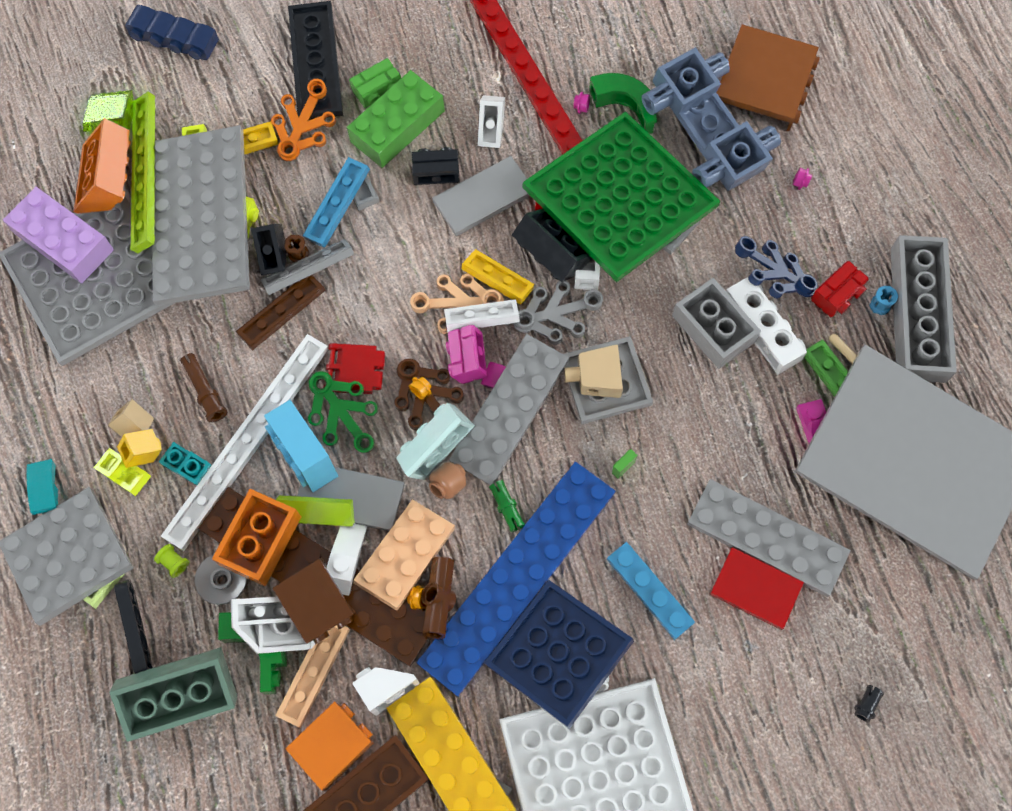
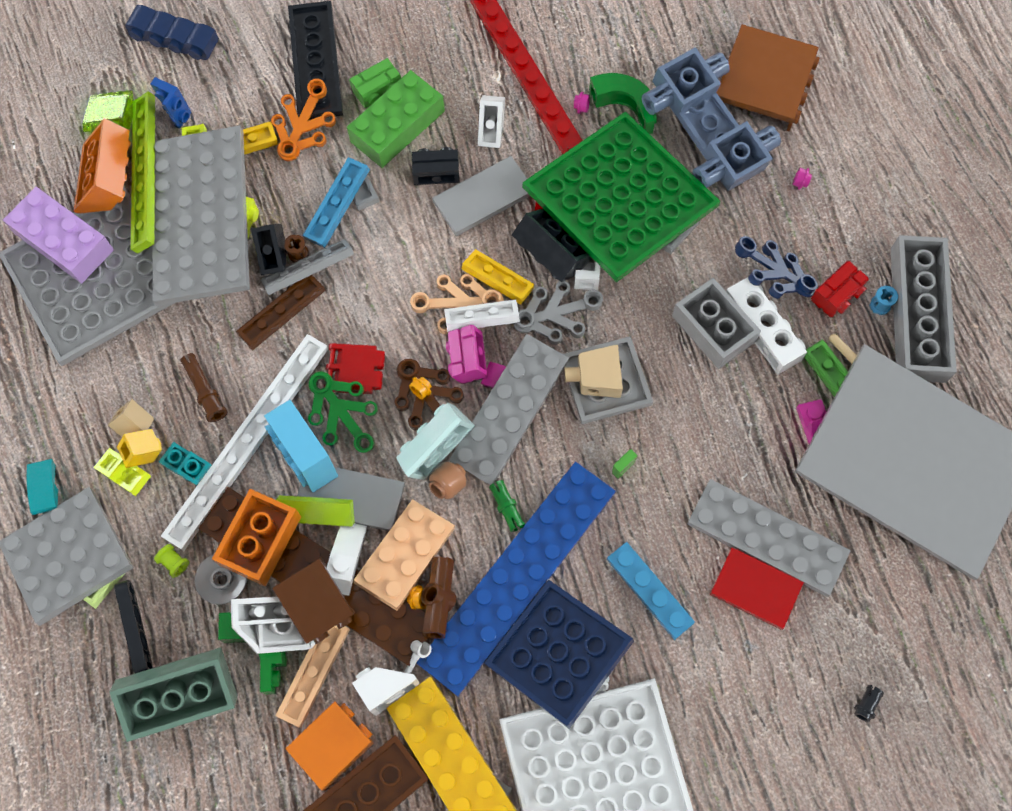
none -> blue bracket [150,77,191,129]
none -> white hand [404,640,432,674]

